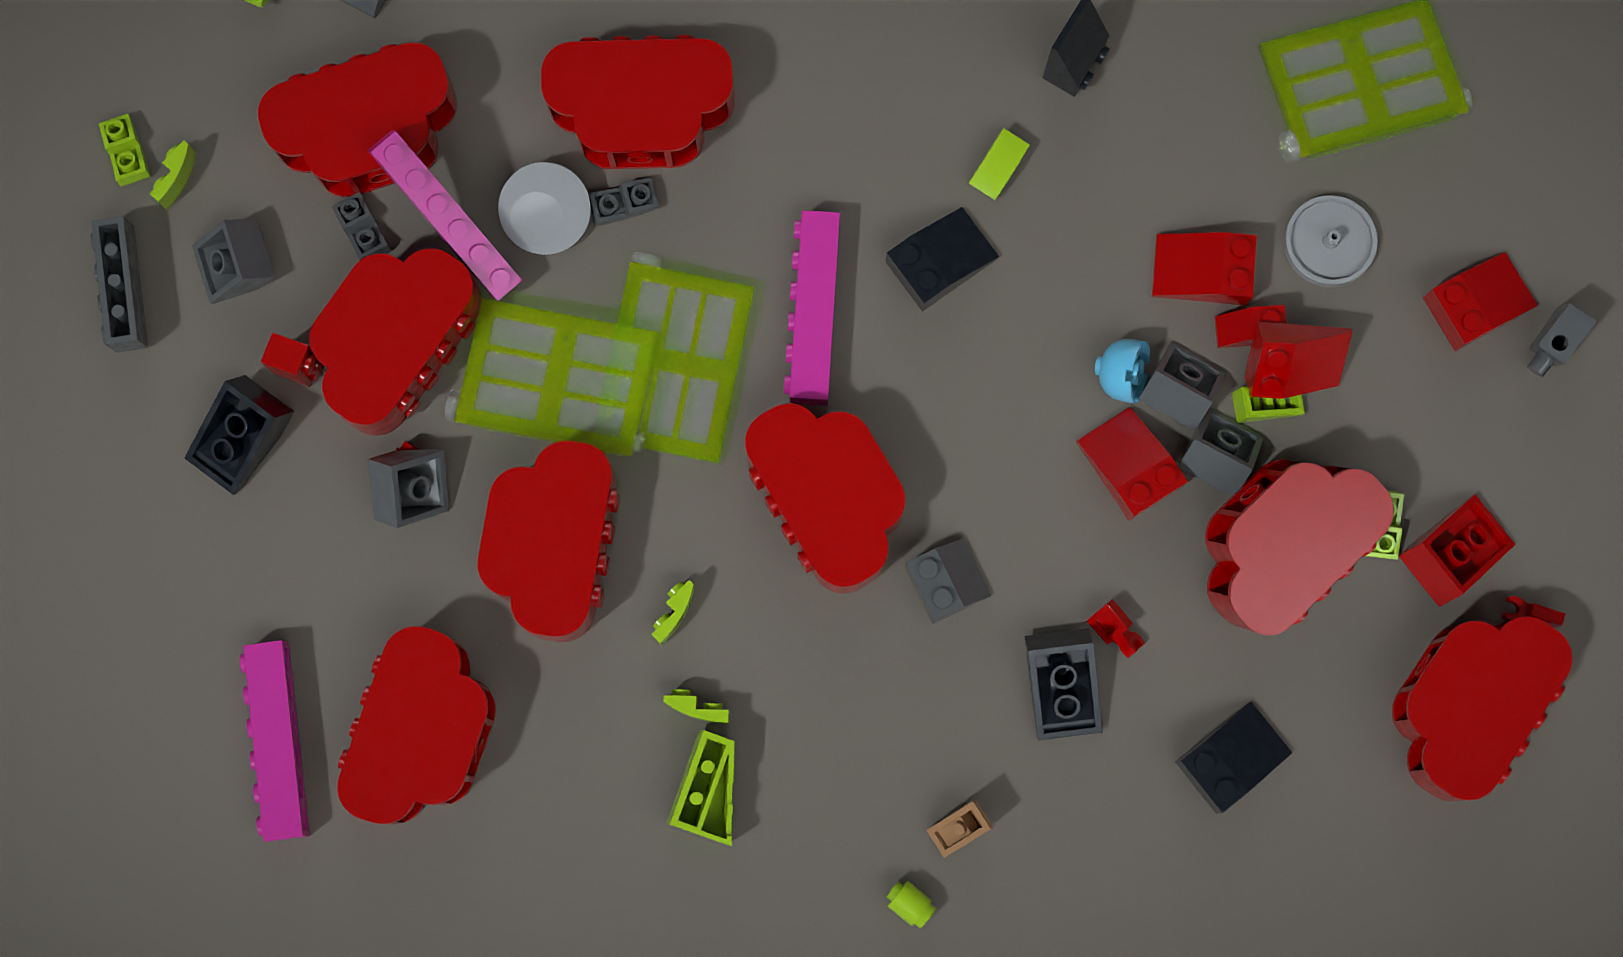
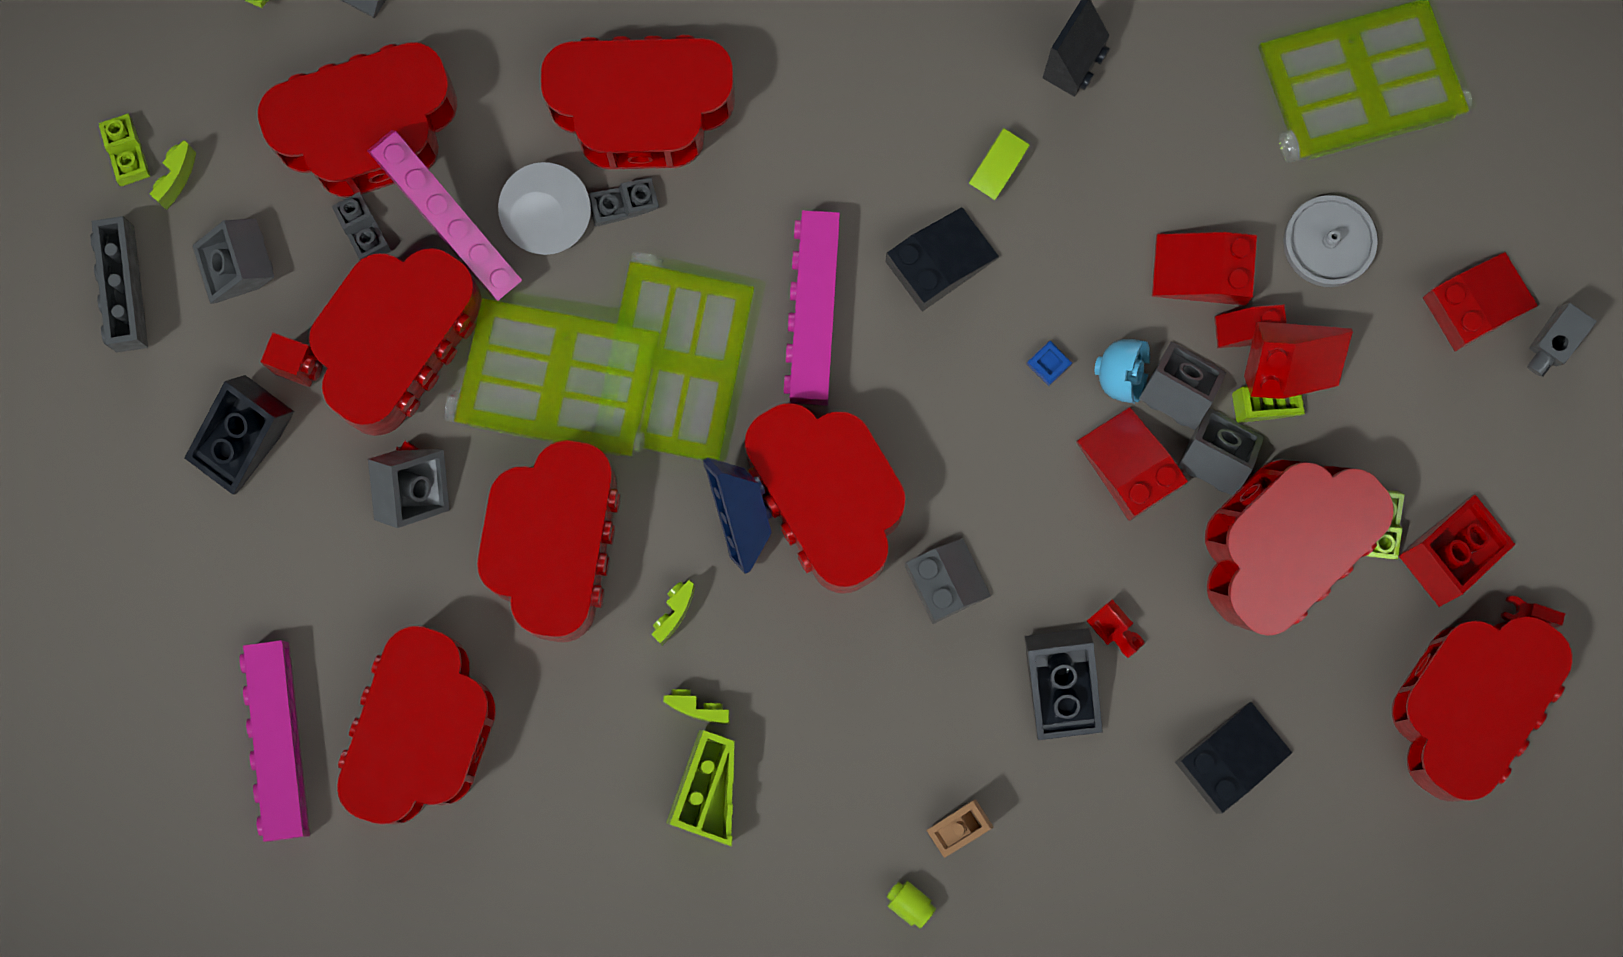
none -> dark blue wedge [702,457,772,574]
none -> blue tile [1027,341,1072,386]

